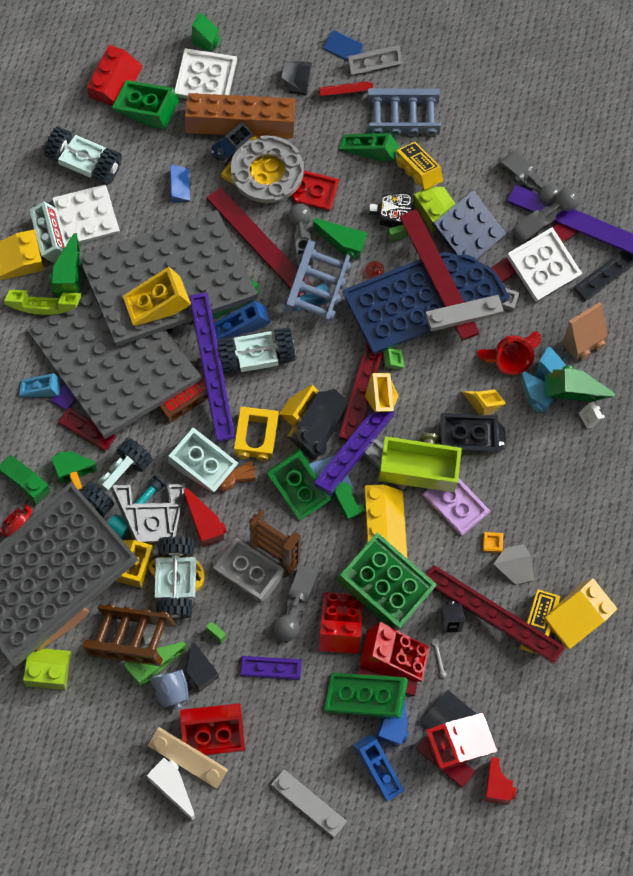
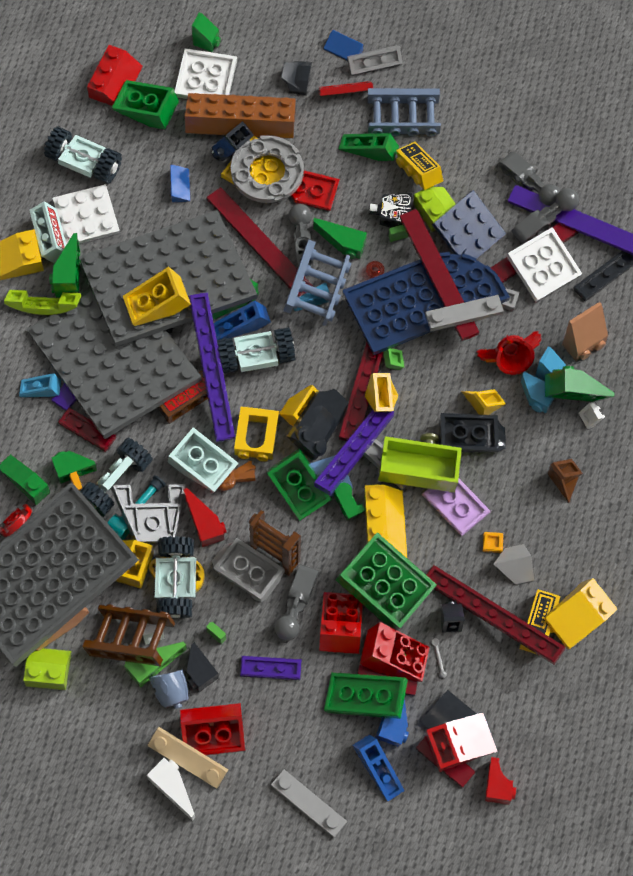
none -> reddish brown slope [548,459,583,503]

